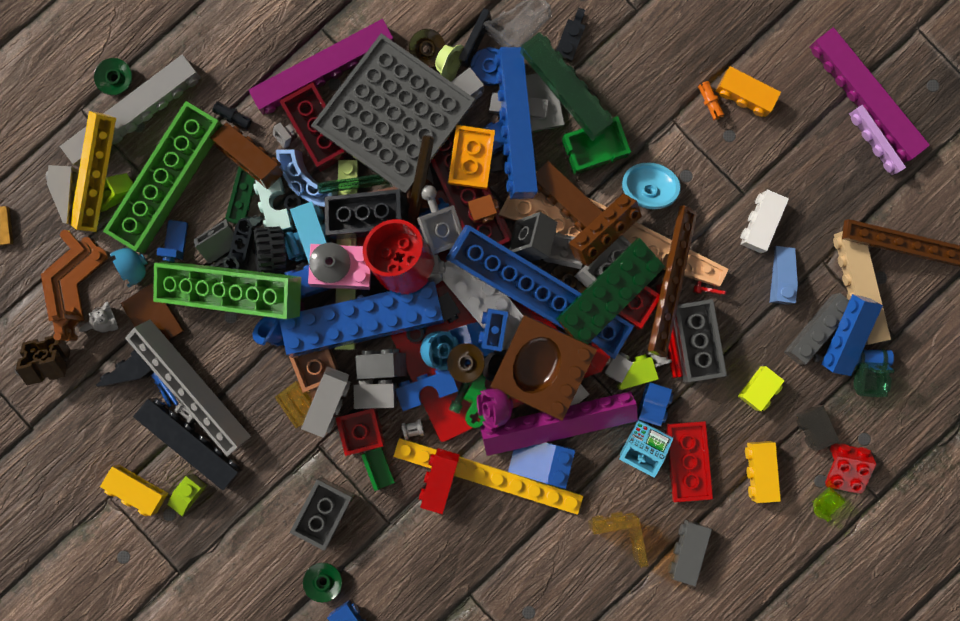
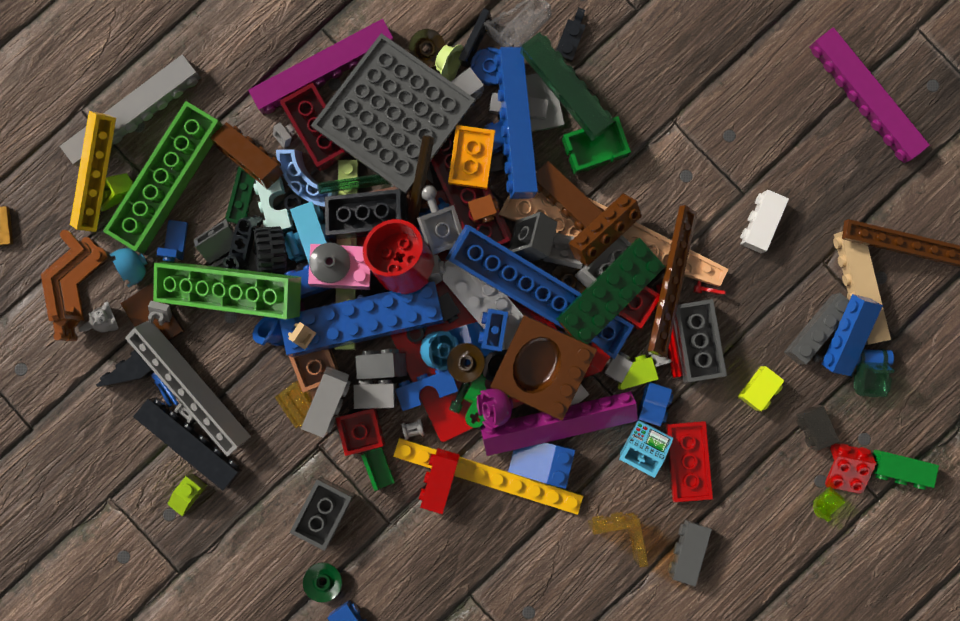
dark brown brick [15,335,71,385] -> none
light grey slope [46,165,79,226] -> none
dark green dish [94,58,132,96] -> none
yellow brick [100,465,168,516] -> none
black pin [212,101,252,130] -> none
medium azure dish [622,163,680,209] -> none
orange pin [698,81,725,120] -> none
light orange brick [715,66,781,117] -> none
yellow brick [745,441,781,503] -> none
medium blue slope [769,246,798,305] -> none
lavender plate [849,105,906,175] -> none
none -> light grey tile [148,301,172,326]
none -> tan tile [288,322,316,349]
none -> green brick [873,450,939,490]

